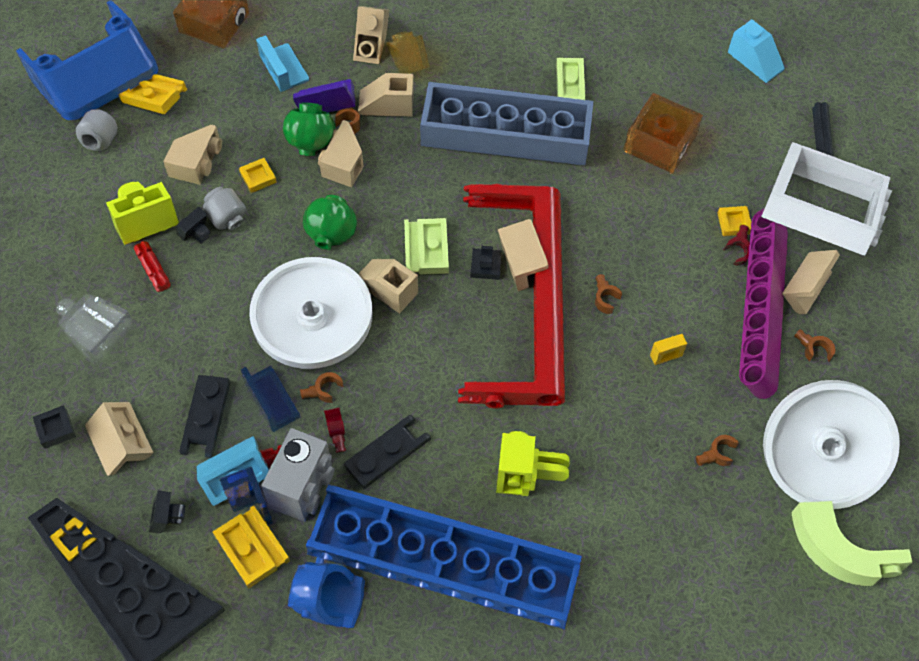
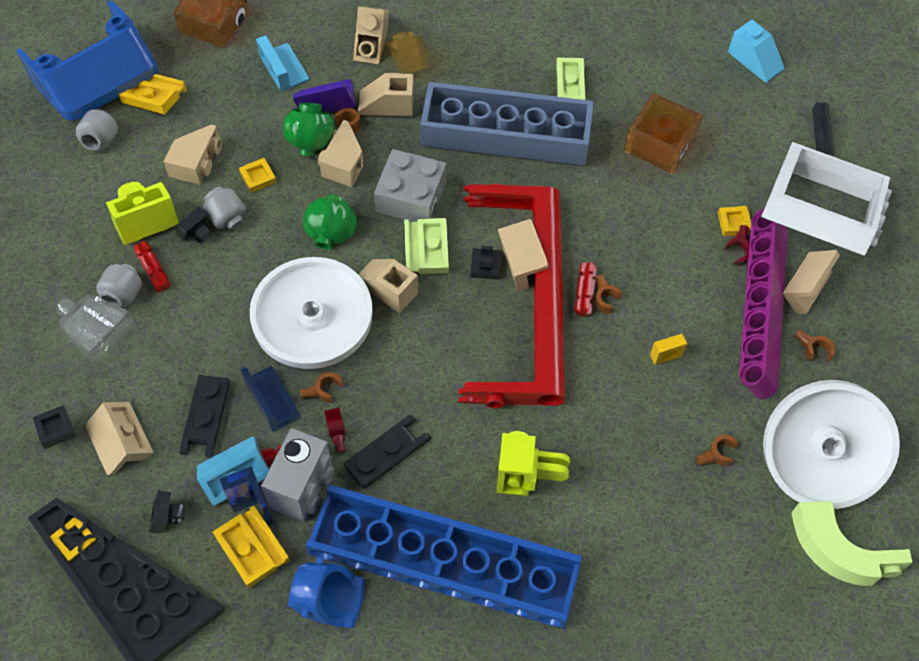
none -> light grey head [96,264,142,309]
none -> light grey brick [374,149,446,222]
none -> red axle [574,262,597,317]

